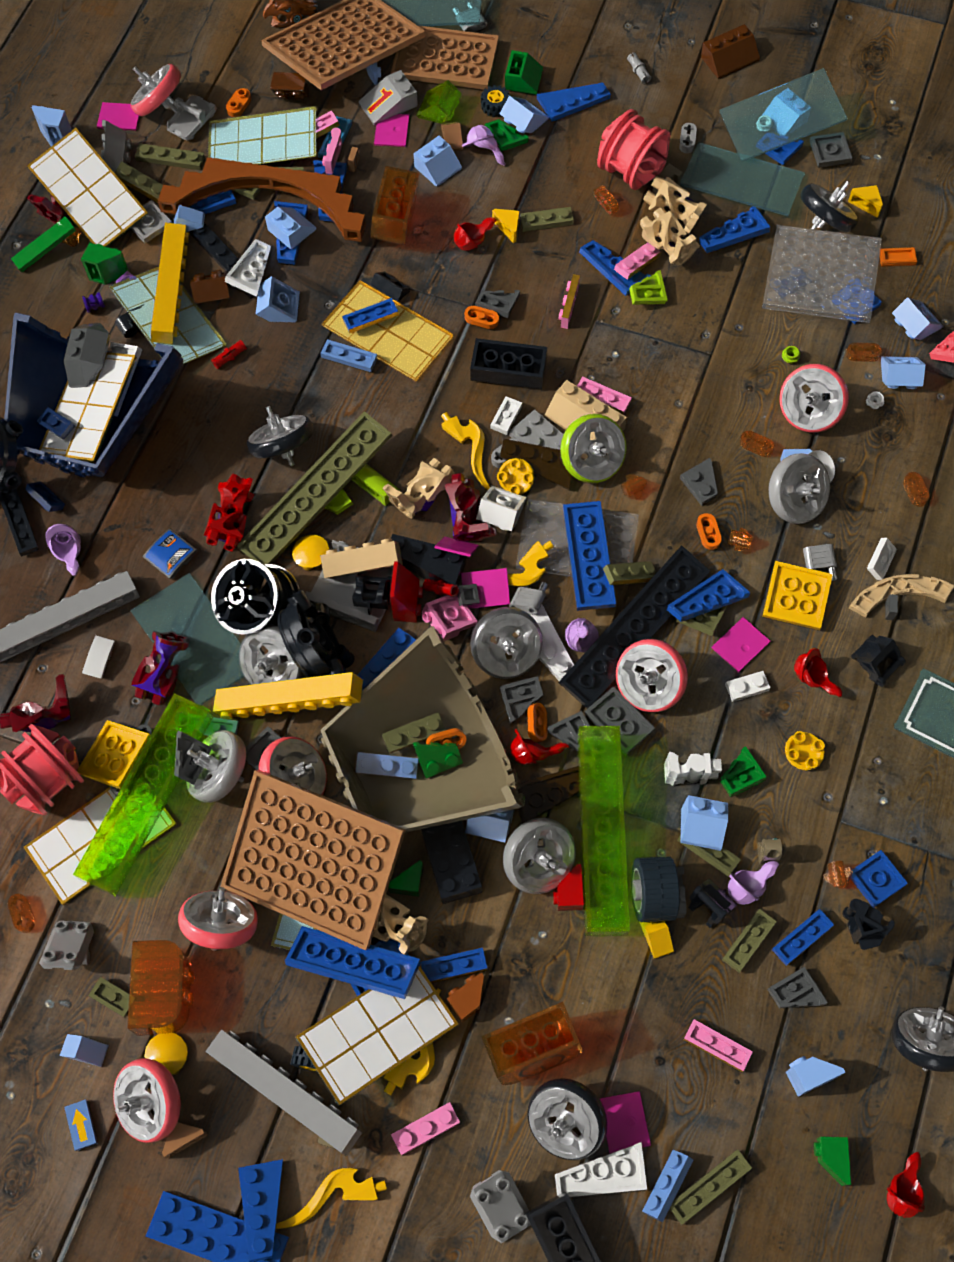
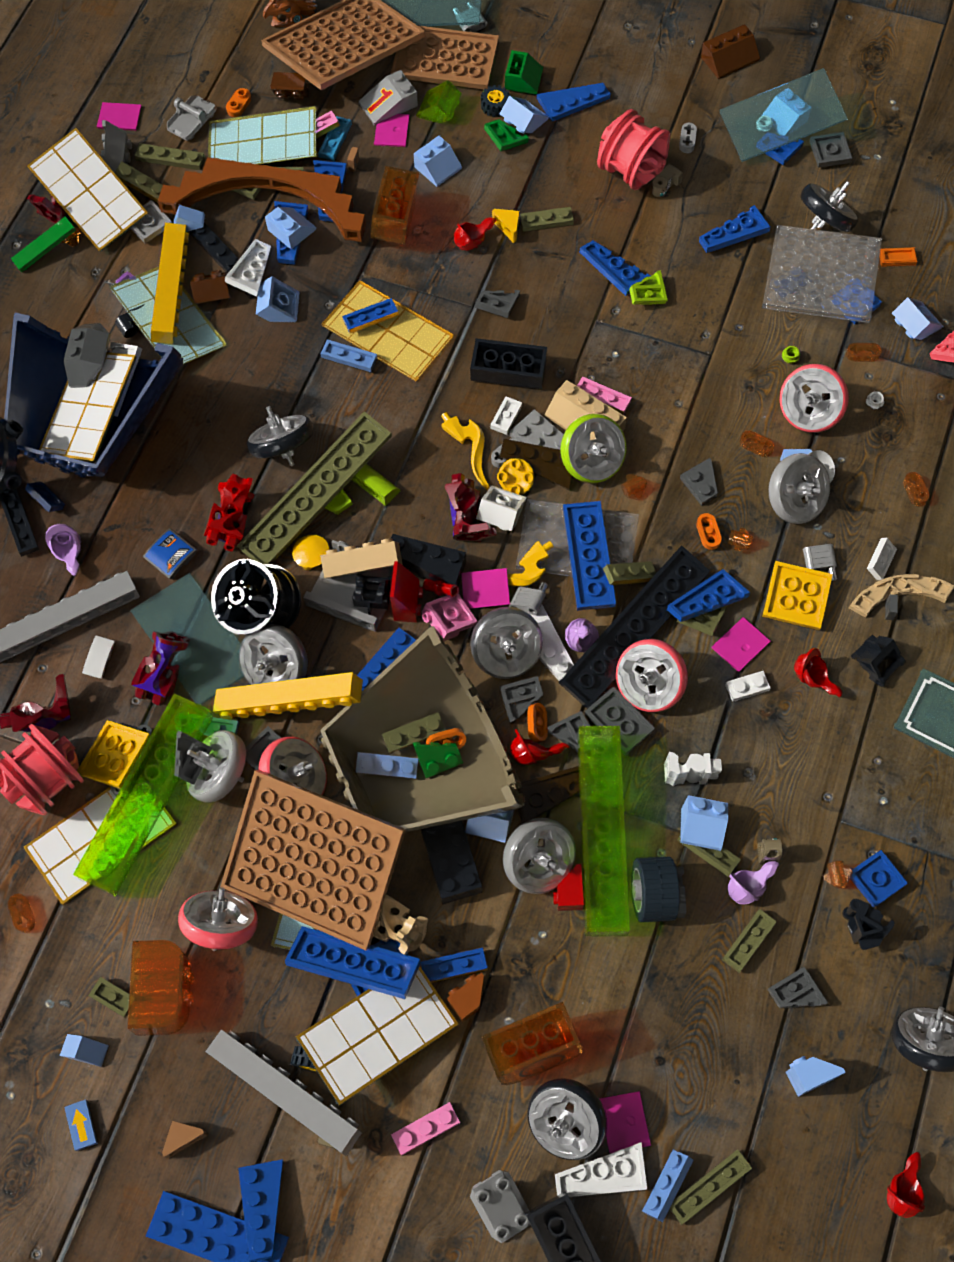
light blue slope [32,105,72,147] -> none
dark blue plate [37,407,75,440] -> none
light grey shield [39,921,94,970] -> none
green slope [81,242,129,285] -> none
dark purple bush [82,292,105,313] -> none
flat silver wheel [113,1058,181,1143] -> none
wheel [130,64,181,117] -> none
yellow dish [144,1032,188,1075] -> none
blue plate [188,190,236,214] -> none
red pin [211,340,247,369] -> none
yellow piece [276,1168,387,1229] -> none
black piece [278,590,355,678] -> none
bright pink plate [322,128,342,175] -> none
light blue slope [366,62,381,85] -> none
black slope [371,271,411,301] -> none
tan hips [383,458,455,519] -> none
yellow piece [383,988,441,1095] -> none
green slope [388,860,424,897] -> none
dark pink piece [435,536,479,557] -> none
medium nougat slope [441,122,463,151] -> none
dark grey tile [457,584,480,606] -> none
lavender piece [462,125,506,166] -> none
orange plate [464,306,499,329] -> none
plate [559,274,580,329] -> none
clear orange beam [594,185,619,215] -> none
bright pink plate [614,242,661,280] -> none
light grey pin [627,53,651,84] -> none
tan hips [640,207,700,266] -> none
yellow slope [640,921,674,959] -> none
tan hips [643,176,707,234] -> none
clear light blue piece [680,142,805,216] -> none
bright pink plate [683,1019,753,1072] -> none
black piece [688,878,737,928] -> none
green wing [720,746,766,797] -> none
blue plate [772,909,834,966] -> none
yellow dish [785,731,825,771] -> none
green slope [814,1137,851,1186] -> none
yellow slope [848,185,883,218] -> none
light blue slope [881,356,926,389] -> none

